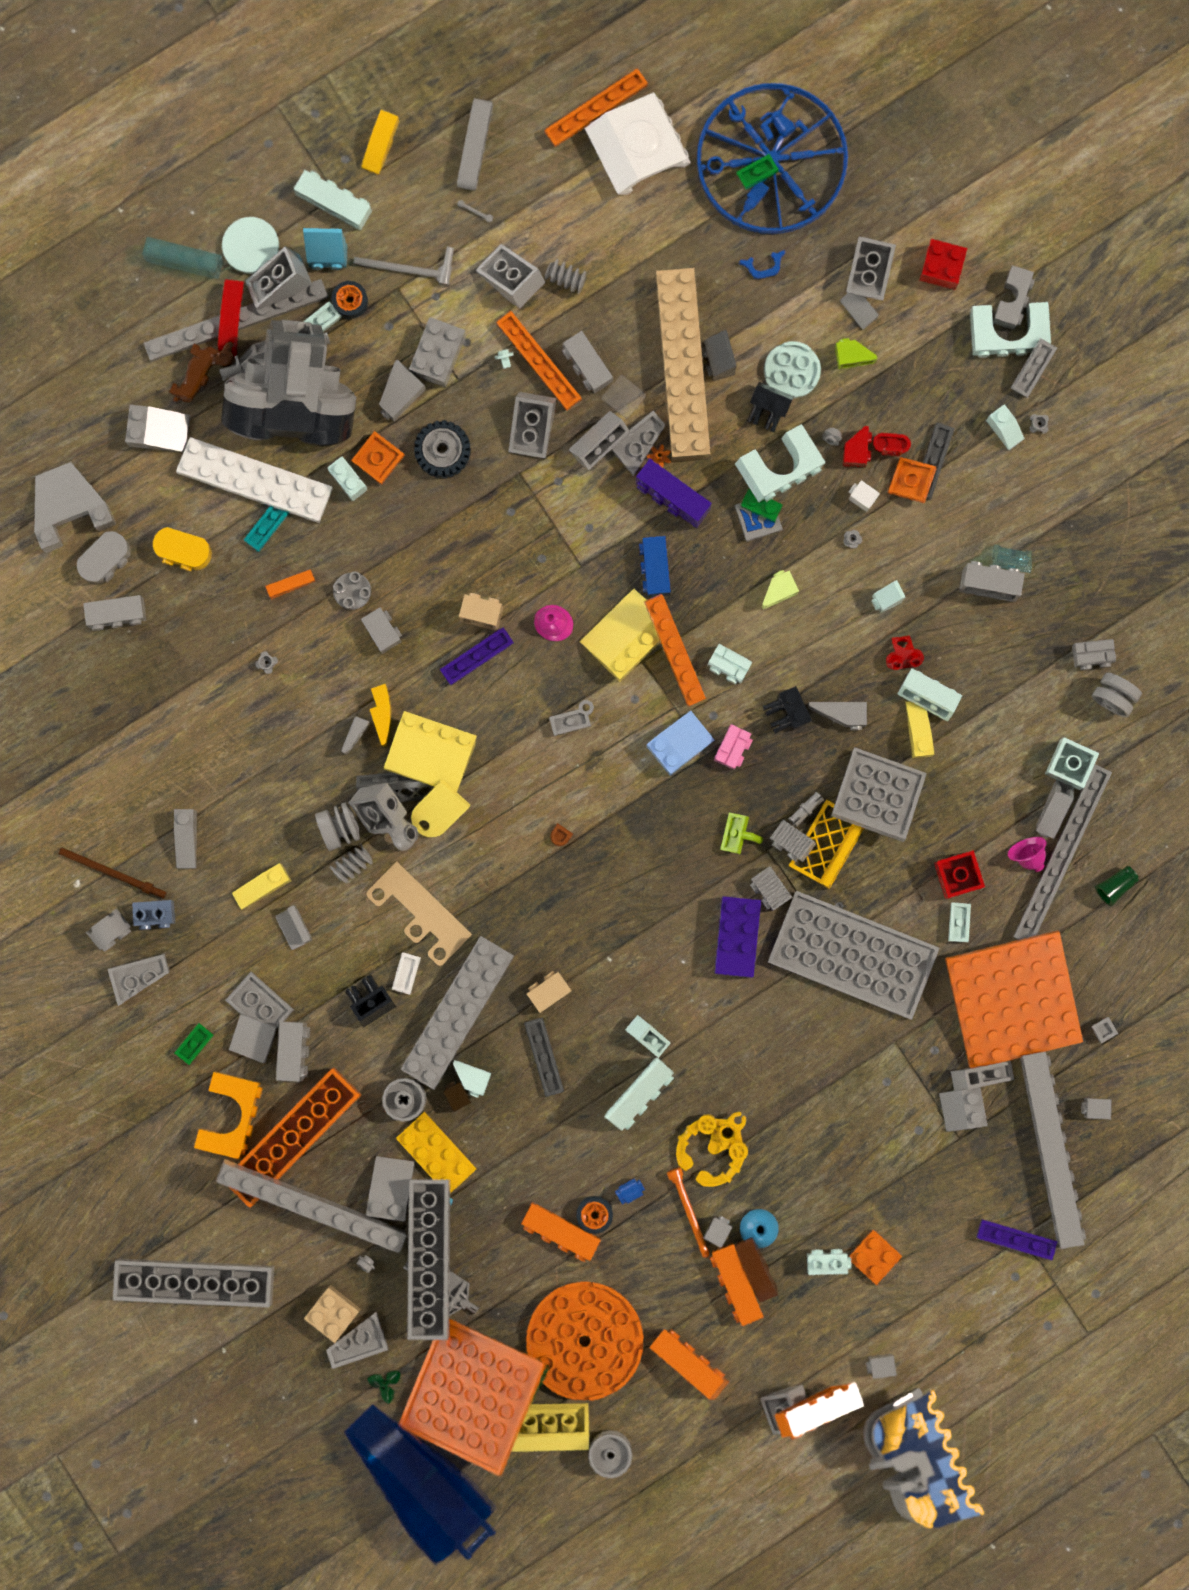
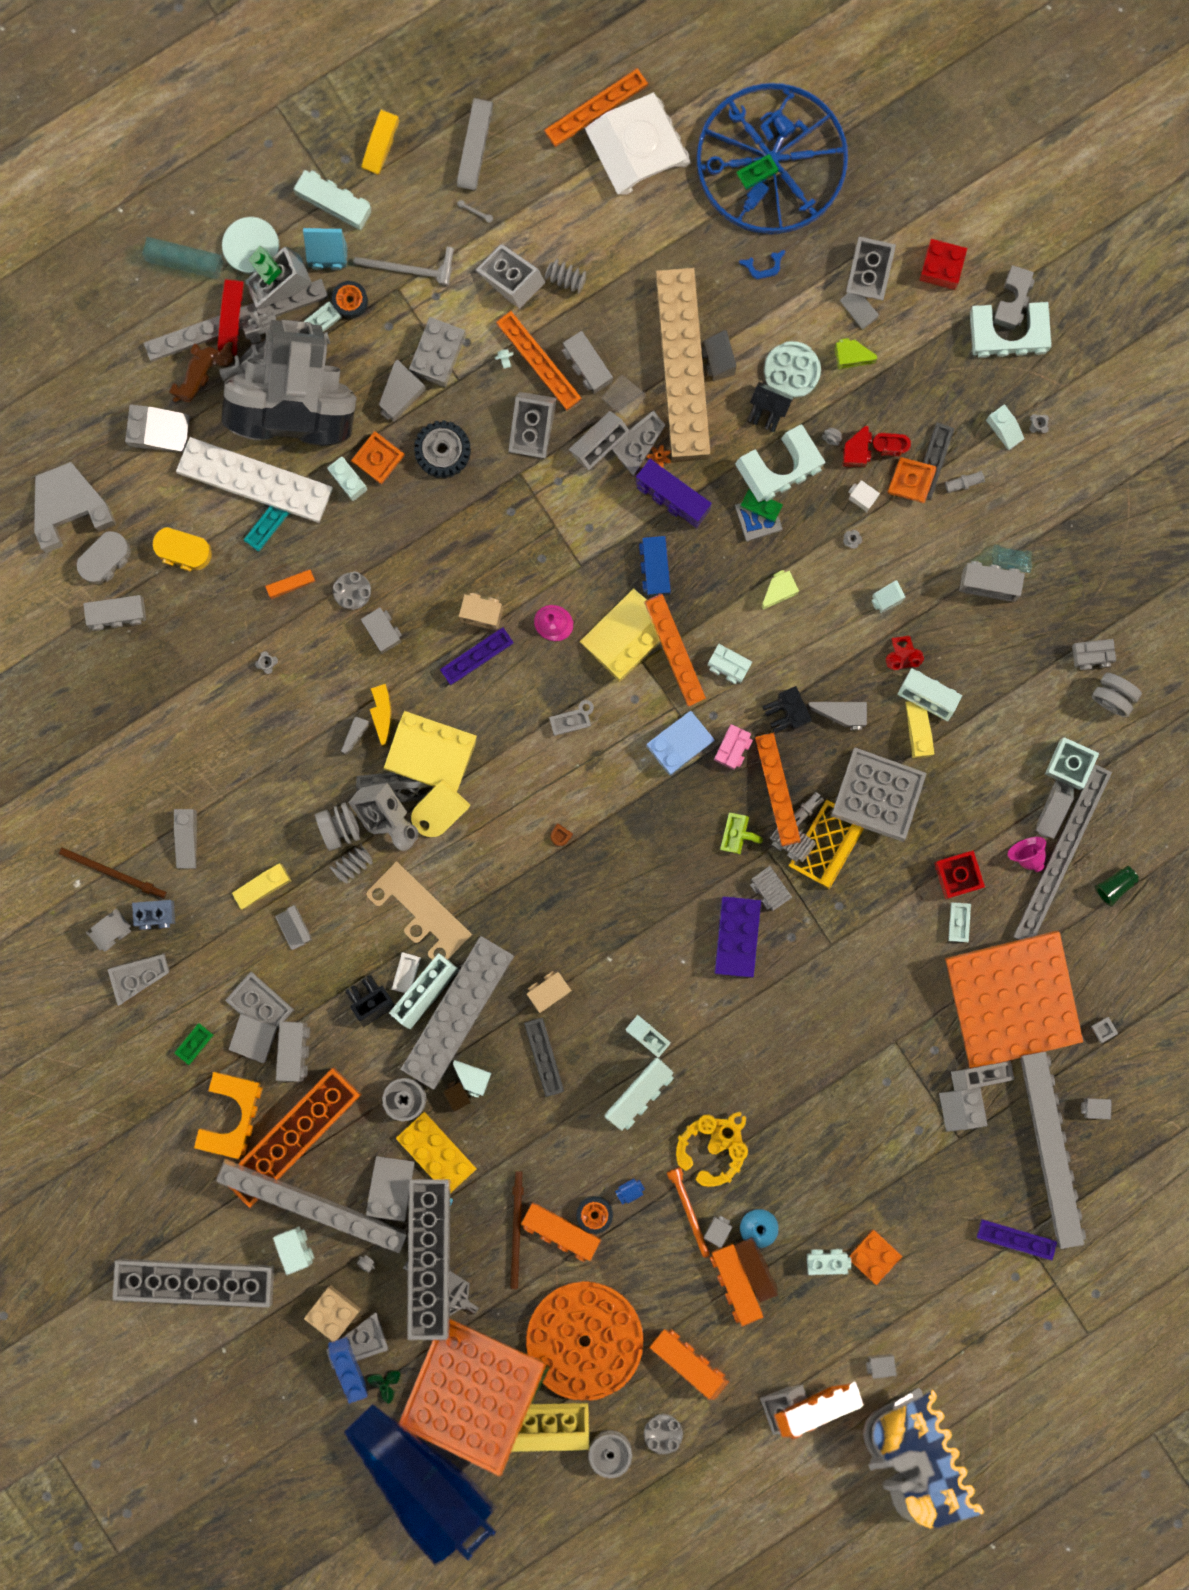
light grey plate [768,891,939,1020] -> none
light grey tile [1011,338,1057,398] -> none
none -> light grey hips [242,311,277,344]
none -> plate [248,246,282,285]
none -> light aqua brick [273,1226,314,1275]
none -> blue brick [328,1337,367,1403]
none -> light aqua brick [389,953,459,1029]
none -> reddish brown bar [510,1171,524,1289]
none -> light grey dish [644,1414,683,1454]
none -> orange plate [755,733,801,847]
none -> light grey pin [945,471,985,494]

